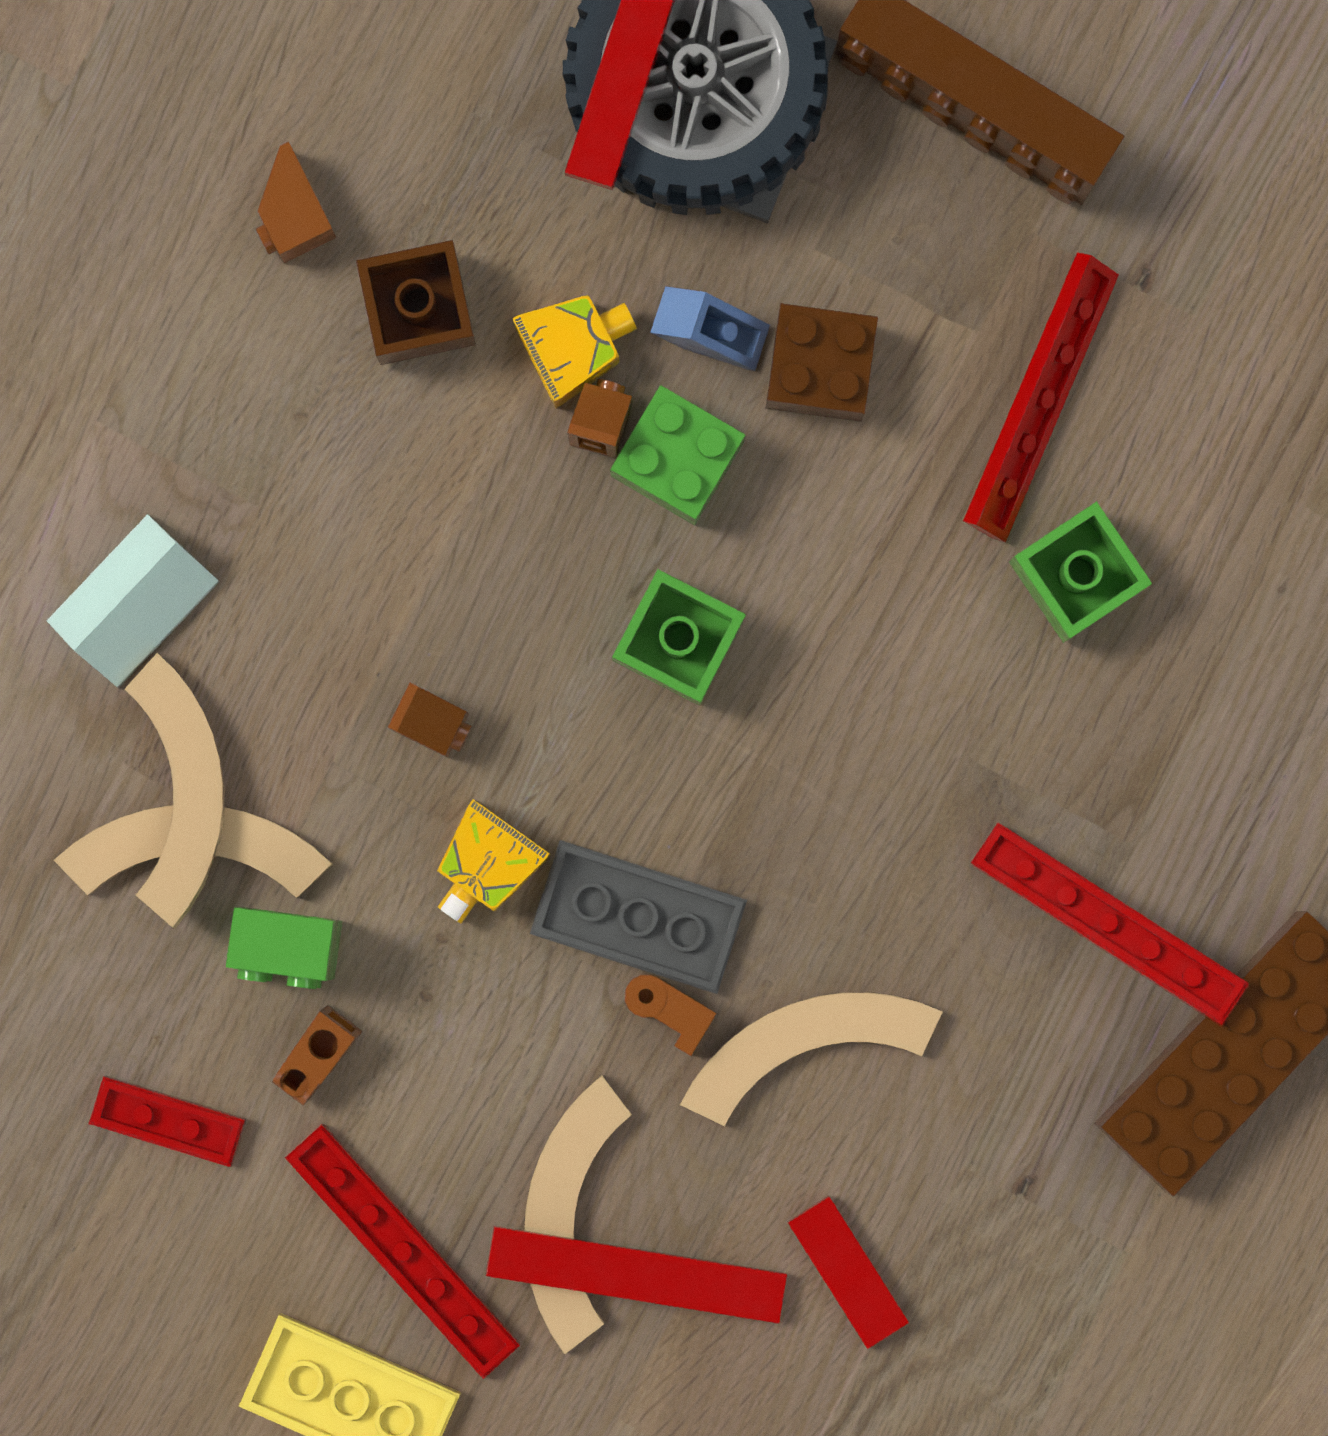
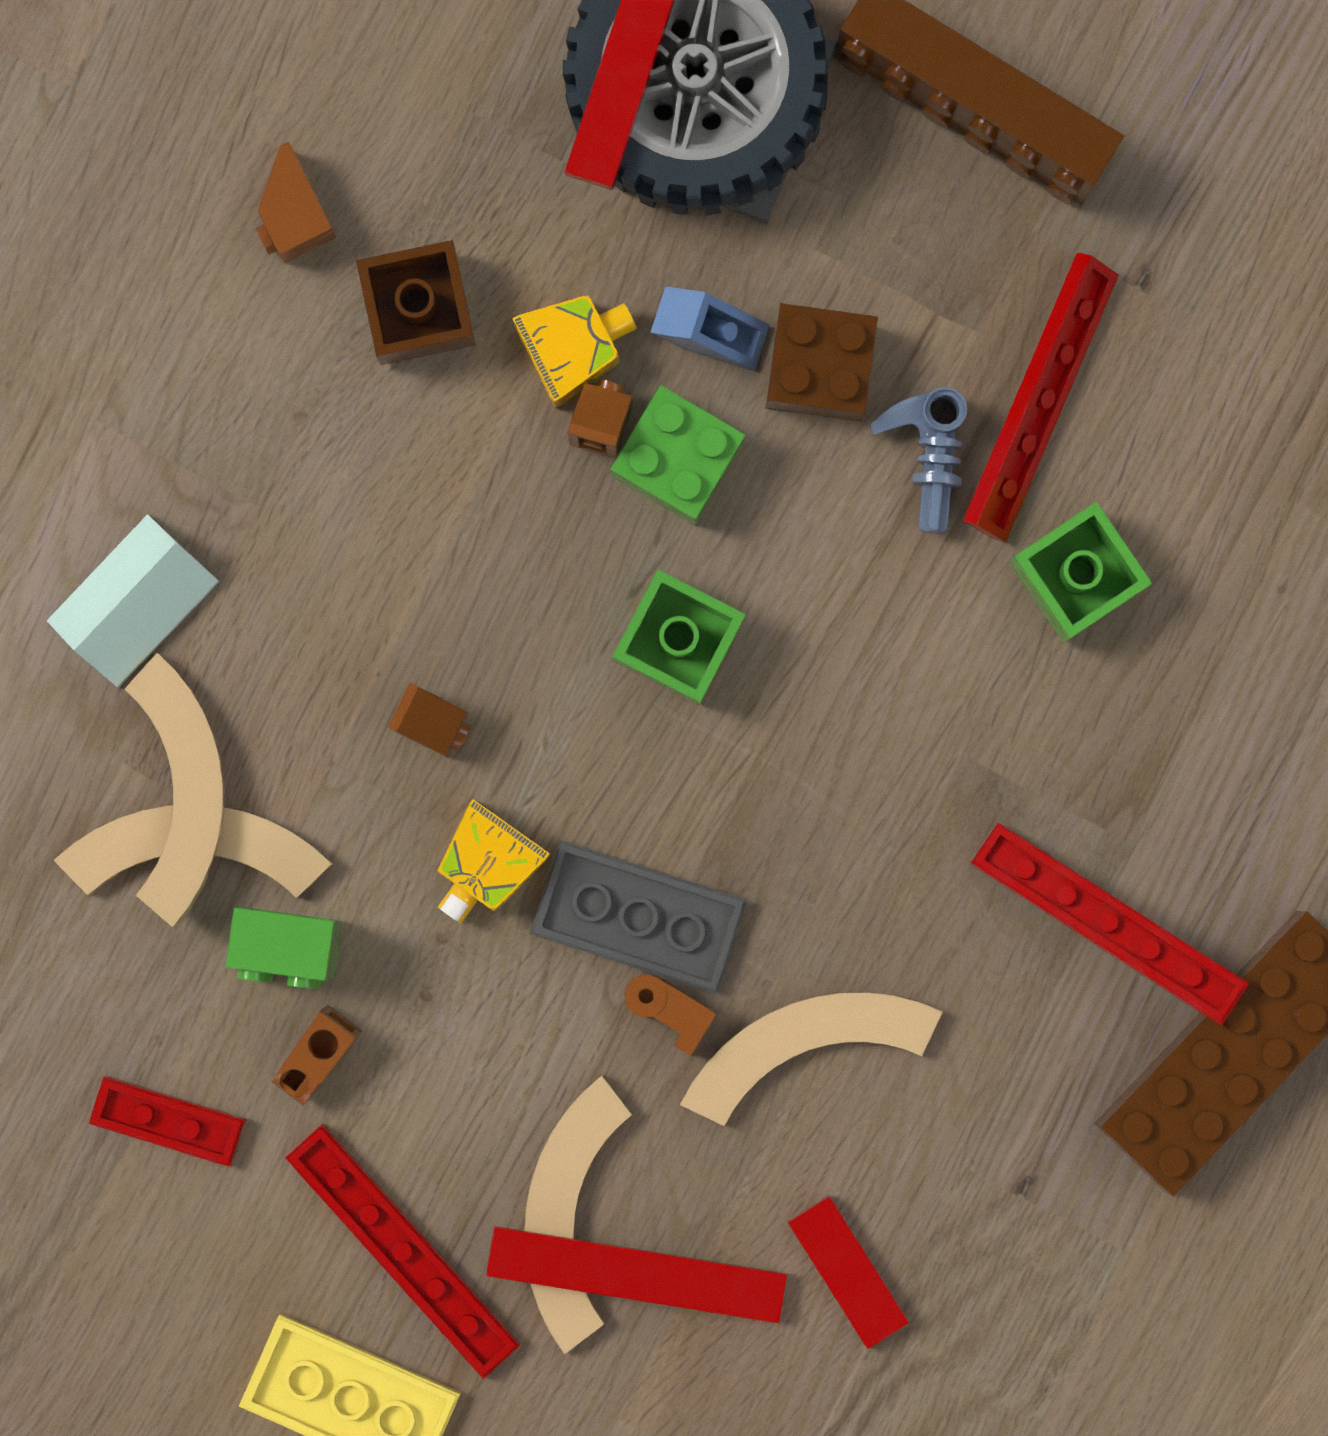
none -> sand blue piece [870,387,967,534]

